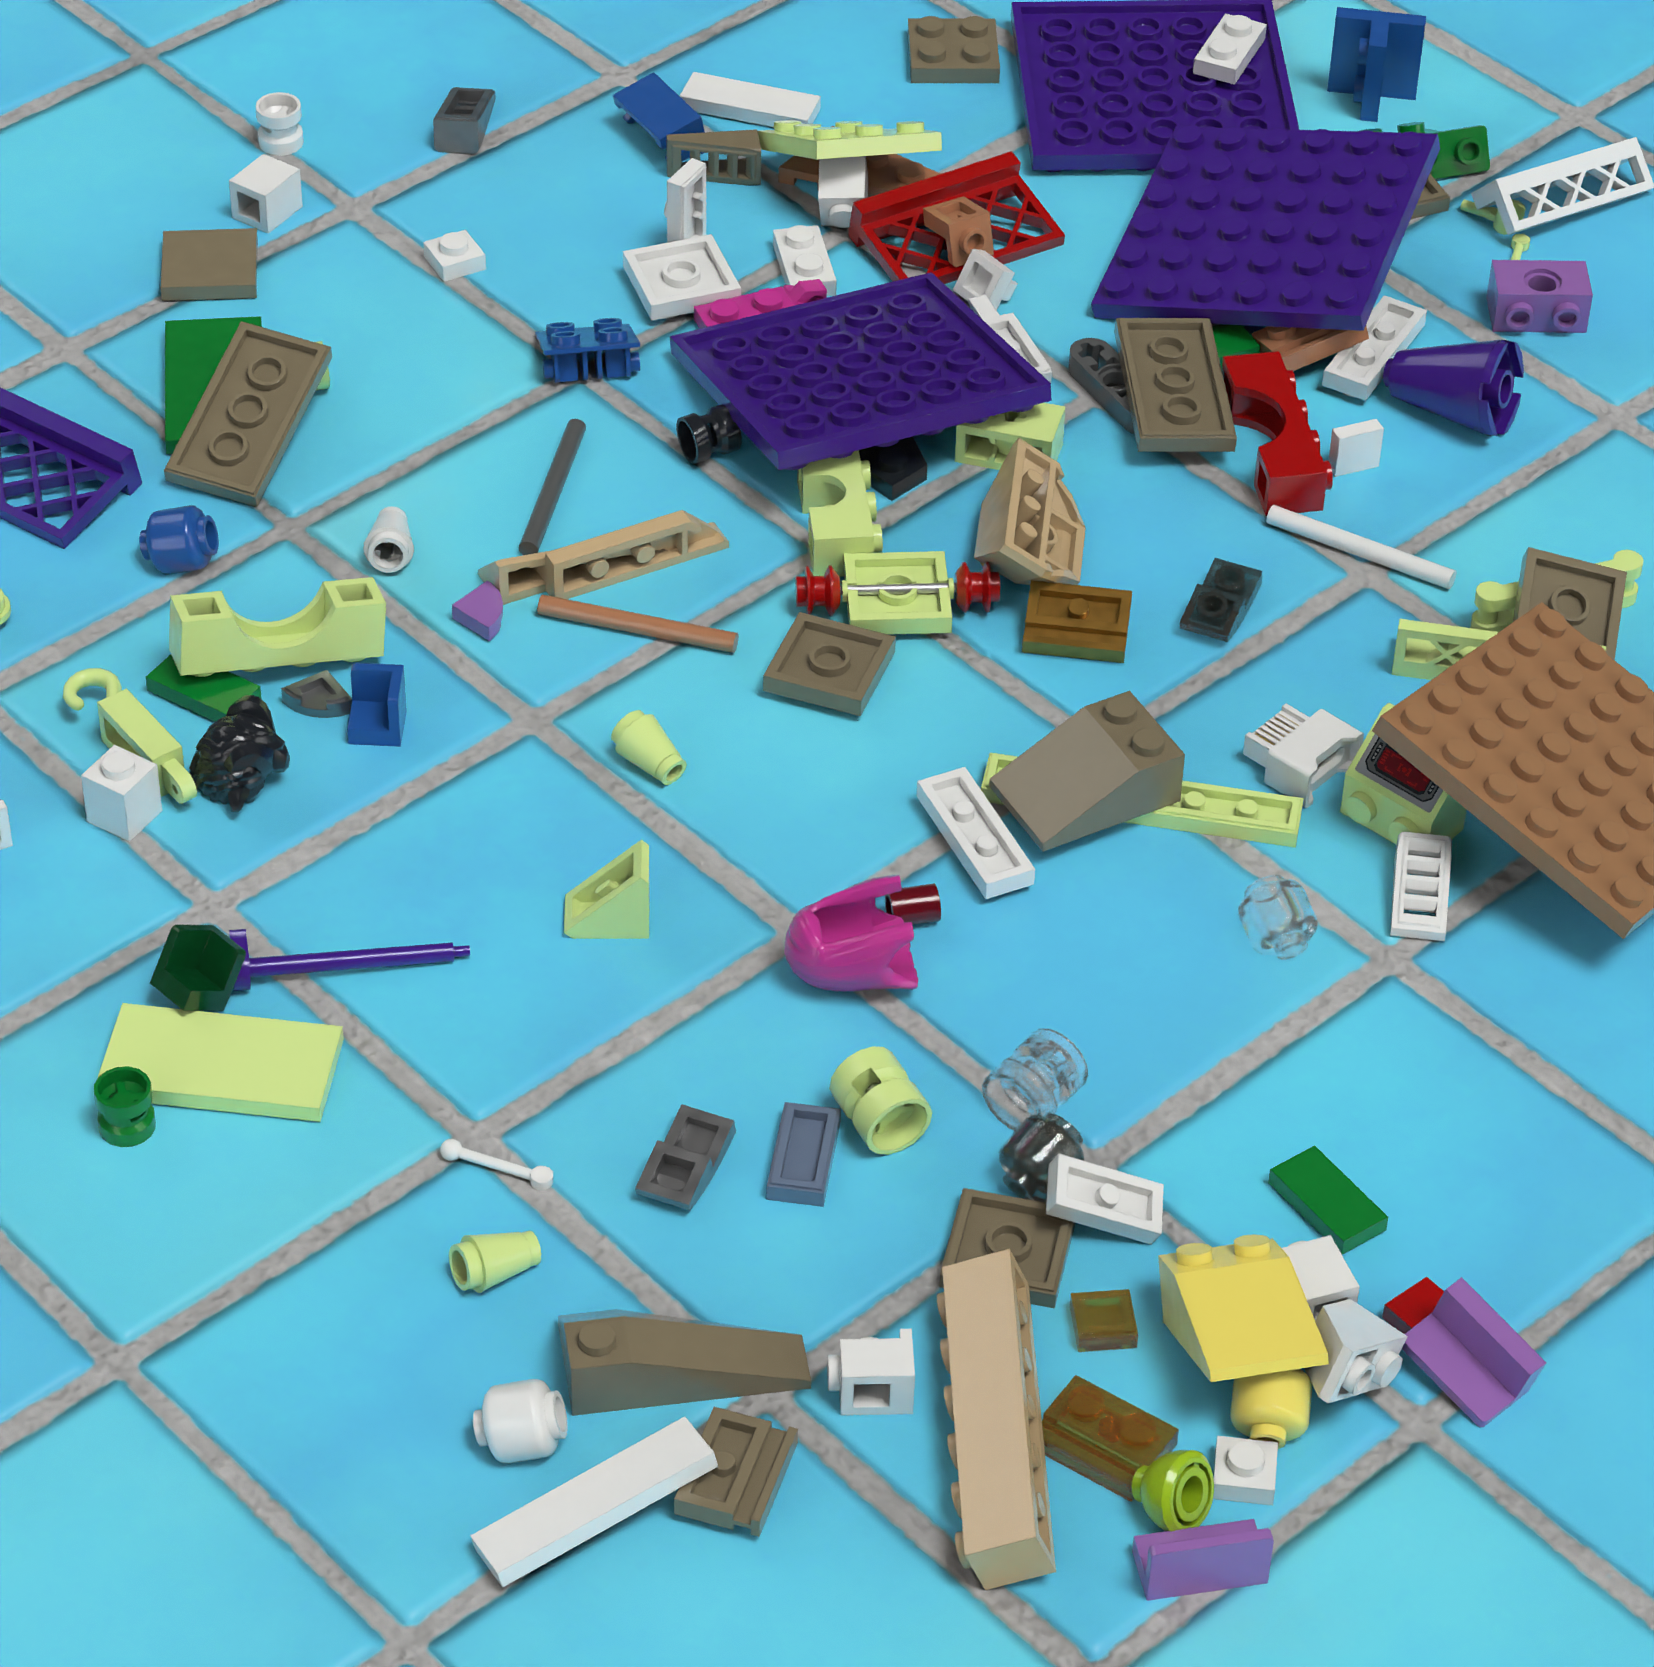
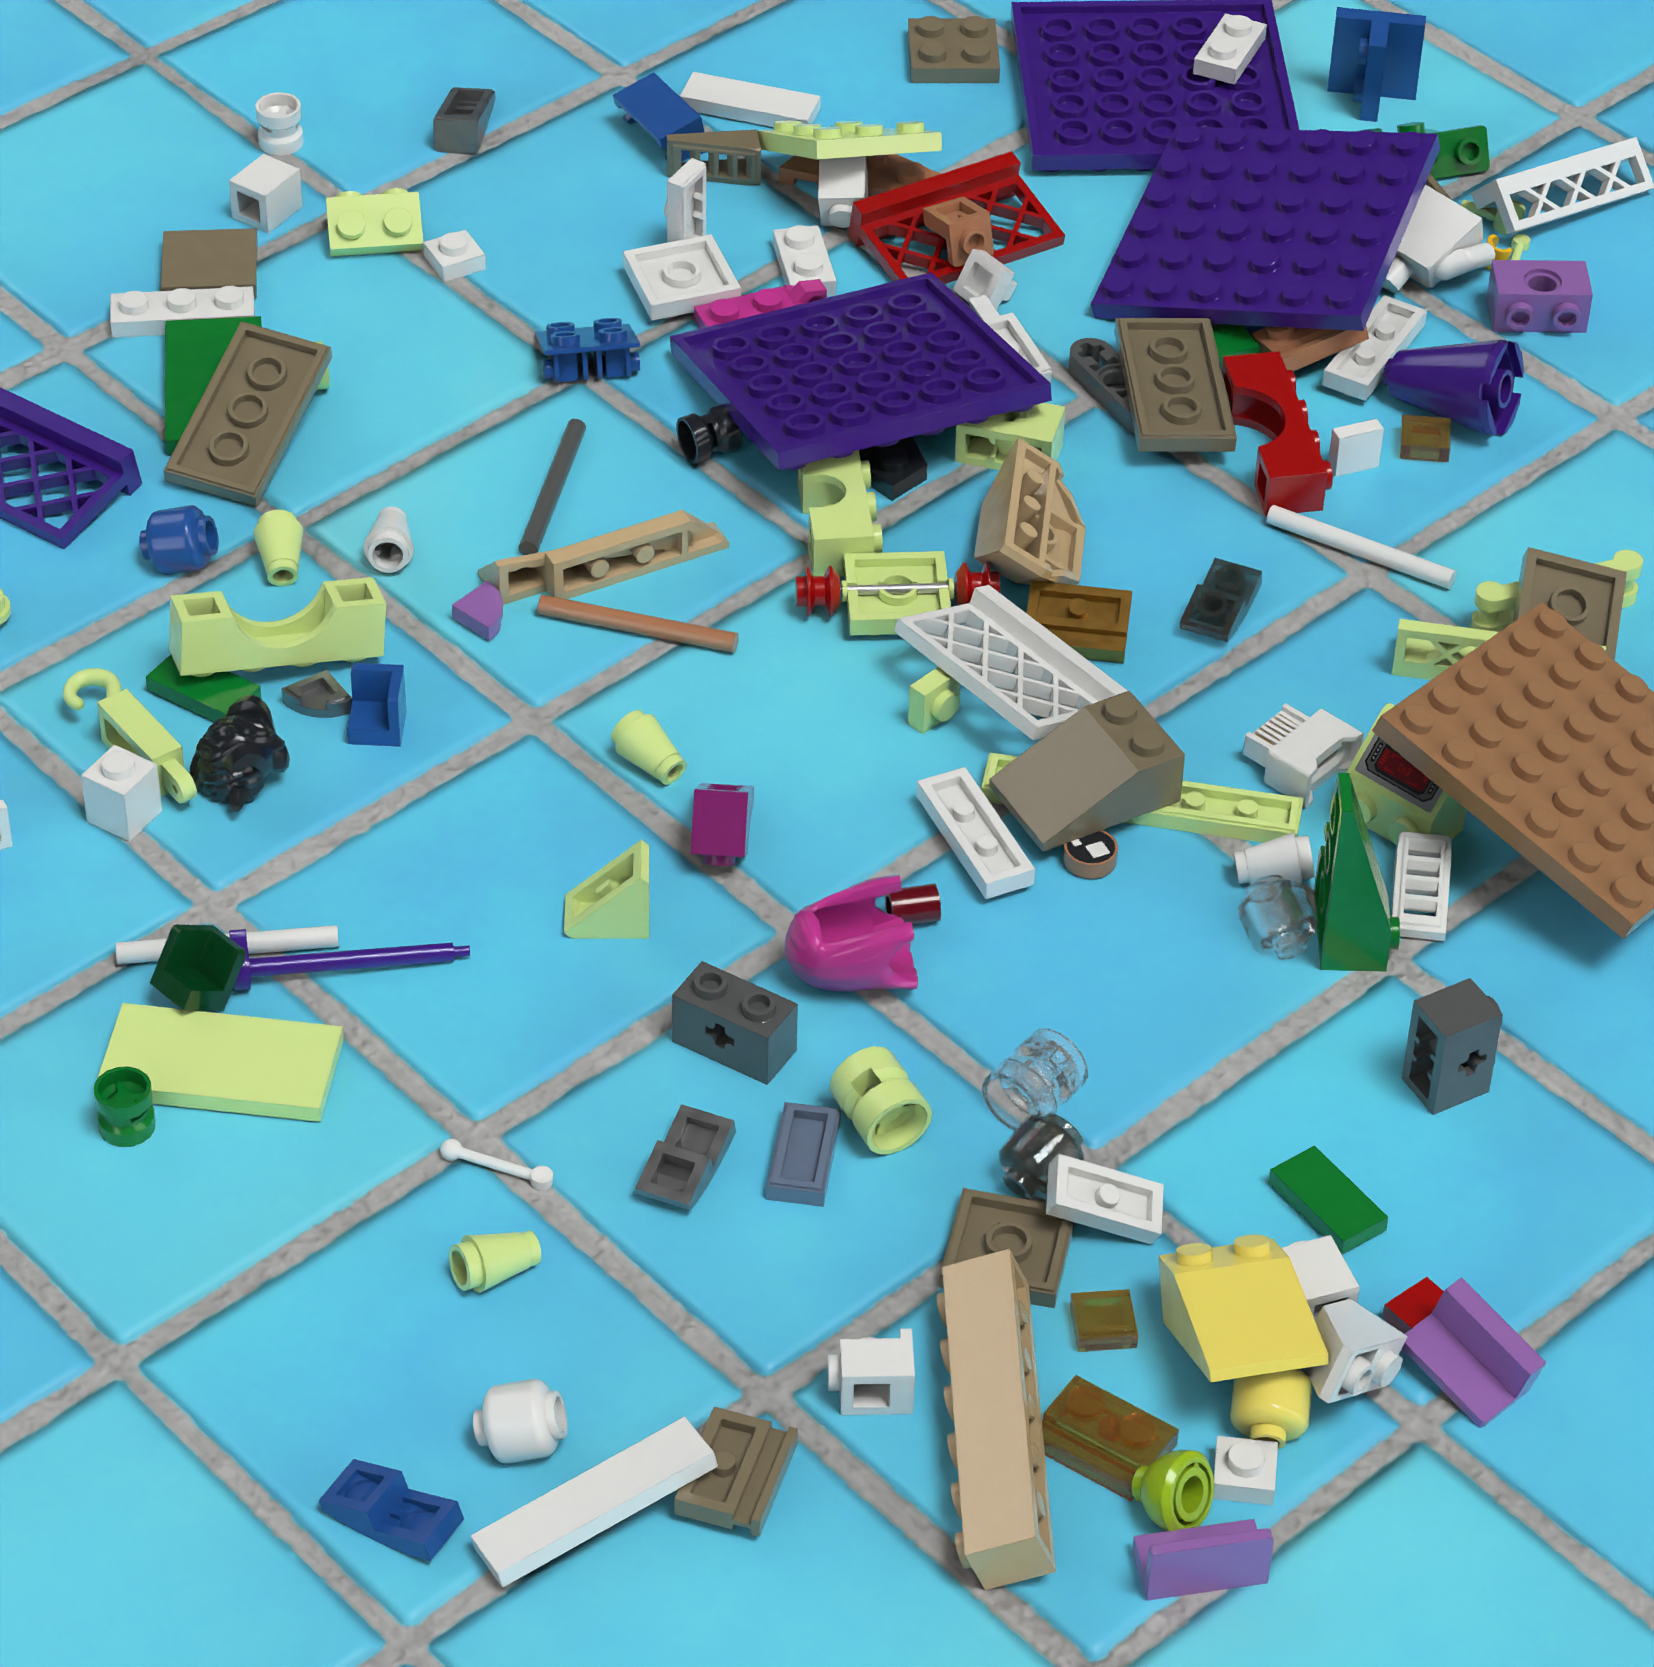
dark tan wedge [558,1309,811,1416] -> none
dark tan plate [763,612,896,716] -> none
none -> white plate [110,286,255,338]
none -> white bar [116,925,339,965]
none -> yellowish green cone [253,510,304,586]
none -> blue slope [319,1459,464,1561]
none -> yellowish green bracket [326,188,423,257]
none -> dark grey brick [672,961,798,1085]
none -> magenta arch [690,783,755,866]
none -> white fence [894,585,1128,741]
none -> yellowish green plate [908,667,960,734]
none -> tile [1063,830,1118,879]
none -> white cone [1234,832,1315,885]
none -> green wedge [1313,773,1400,972]
none -> white torso [1382,185,1513,294]
none -> clear orange tile [1400,415,1450,462]
none -> dark grey brick [1401,978,1503,1115]

